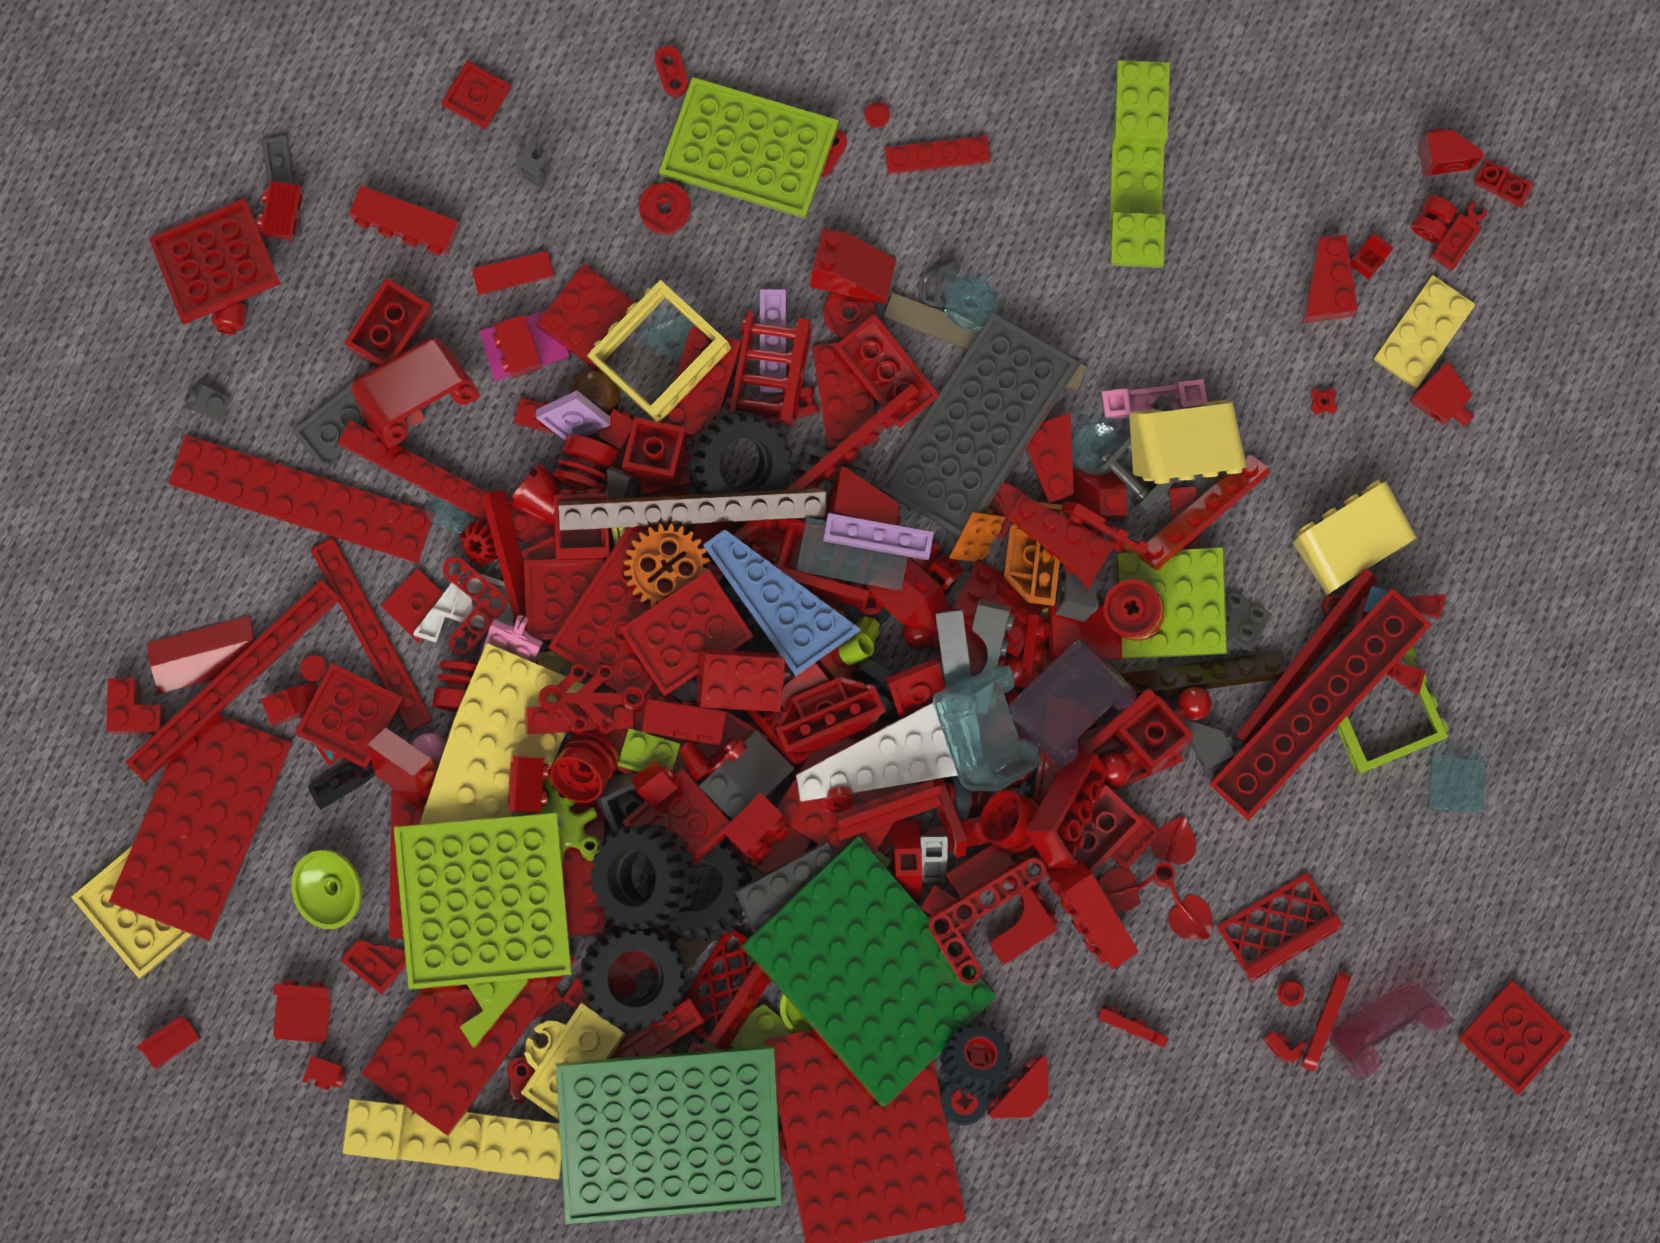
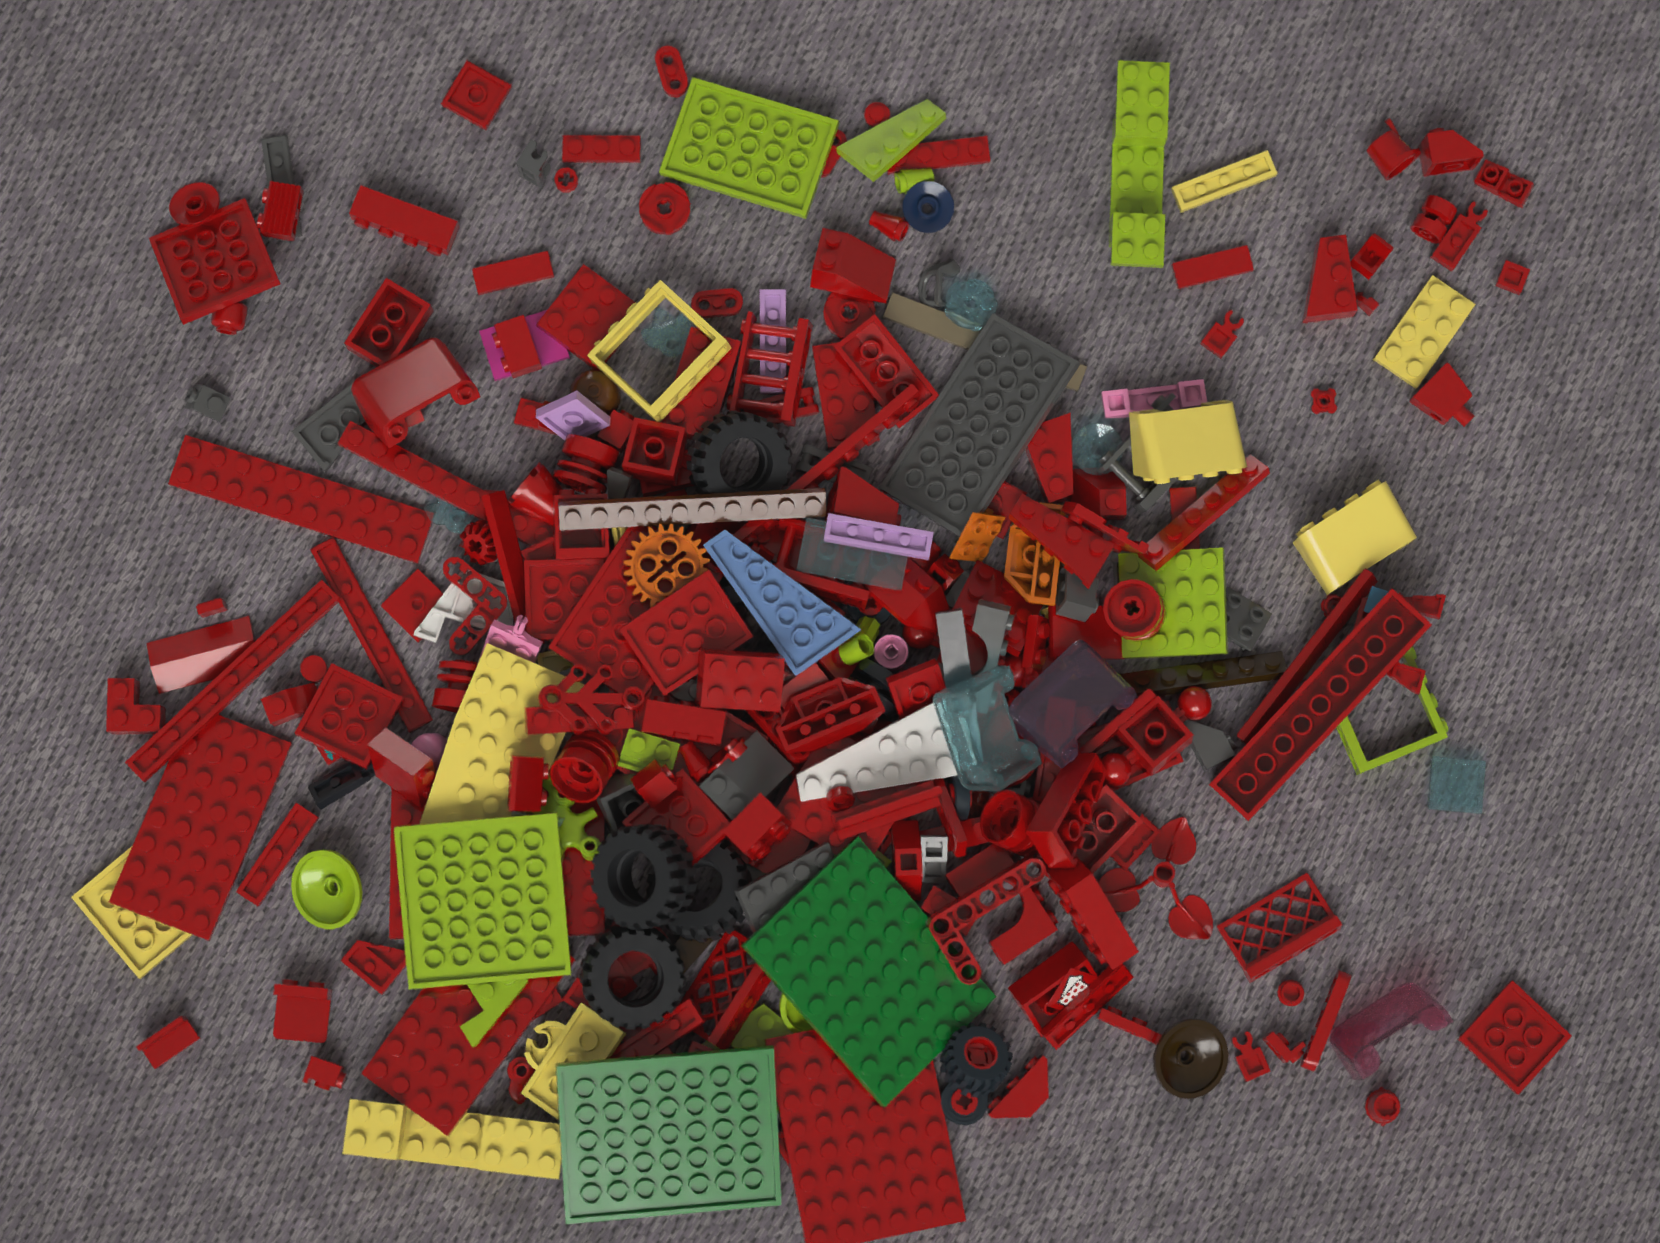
none -> red dish [169,182,220,226]
none -> red tile [196,598,228,618]
none -> red plate [236,803,319,907]
none -> red bush [554,167,578,193]
none -> red plate [562,135,641,163]
none -> red plate [691,288,743,318]
none -> lime wing [836,99,946,182]
none -> red cone [869,210,909,242]
none -> bright pink wheel [873,634,909,672]
none -> lime cone [894,168,934,194]
none -> dark blue dish [902,181,954,233]
none -> red slope [1008,941,1098,1038]
none -> red tile [1039,963,1134,1050]
none -> sticker [1046,968,1098,1011]
none -> dark brown dish [1153,1018,1229,1099]
none -> light yellow plate [1171,150,1278,213]
none -> red tile [1171,245,1254,289]
none -> red plate [1200,310,1244,359]
none -> red plate [1231,1031,1271,1082]
none -> red tile [1355,292,1379,316]
none -> red piece [1365,1087,1400,1127]
none -> red hat [1366,118,1422,181]
none -> red plate [1495,260,1530,295]

